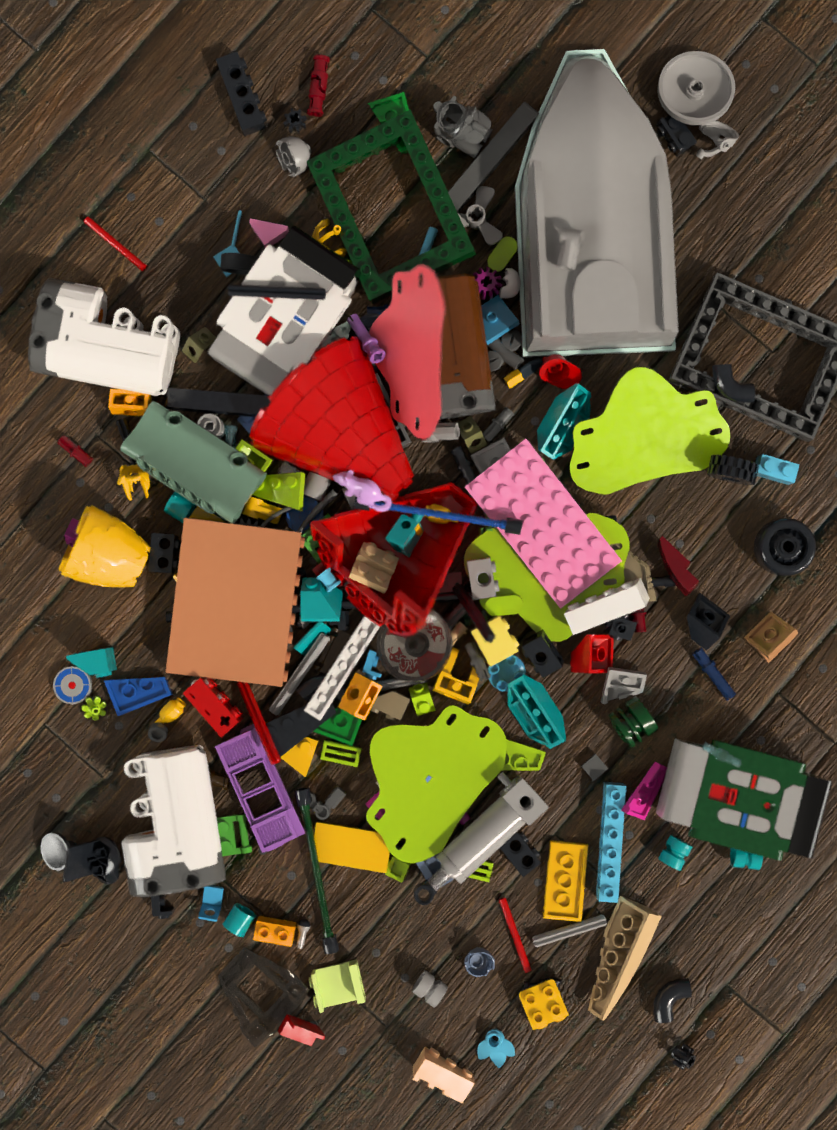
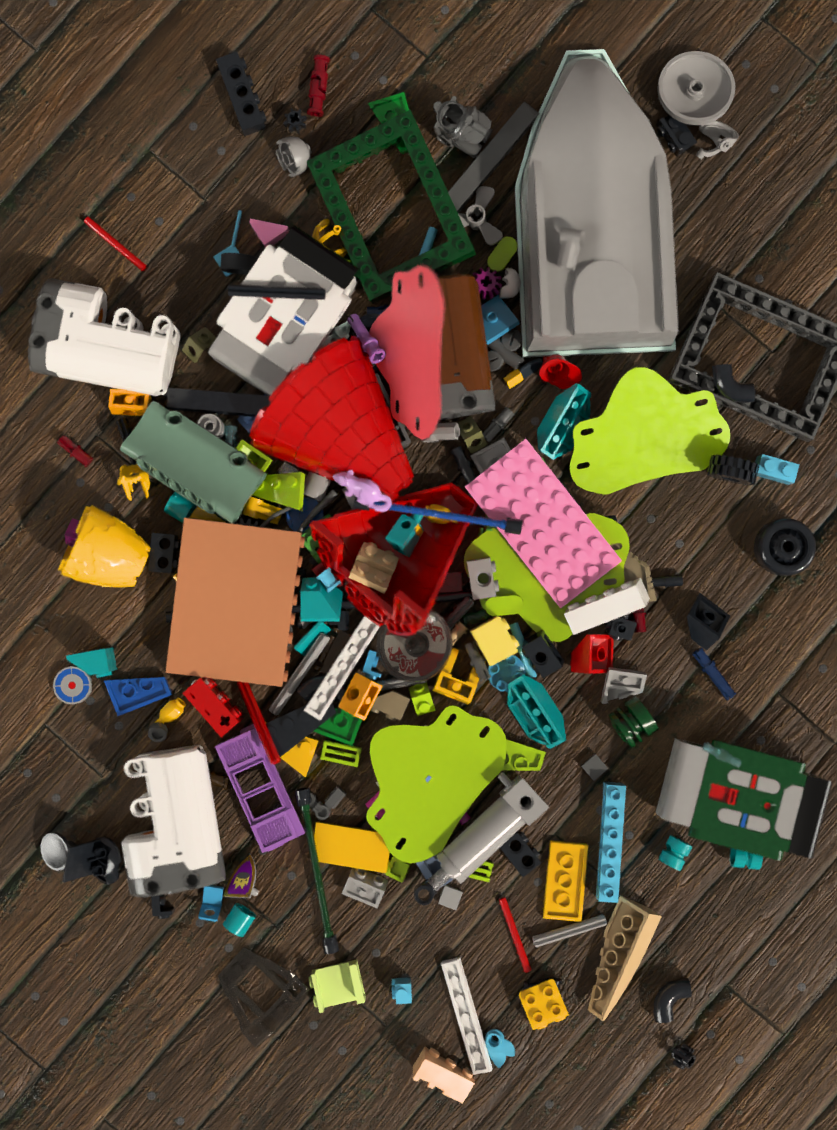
lime plant [81,696,107,721] -> none
bright green plate [217,813,252,856] -> none
light orange brick [253,916,297,947] -> none
panel [278,1014,326,1046] -> none
light grey piece [297,919,311,949] -> none
light grey wheel [412,970,448,1007] -> none
black axle [452,583,496,643] -> none
sand blue hair [464,947,495,977] -> none
dark pink wing [621,762,667,820] -> none
dark red slope [658,536,699,596] -> none
medium nougat bracket [744,611,798,663] -> none
none -> shield [223,855,259,898]
none -> light grey bracket [342,868,388,908]
none -> medium azure brick [392,977,412,1004]
none -> light grey tile [438,885,463,910]
none -> white tile [441,957,493,1075]
none -> medium azure piece [509,622,537,678]

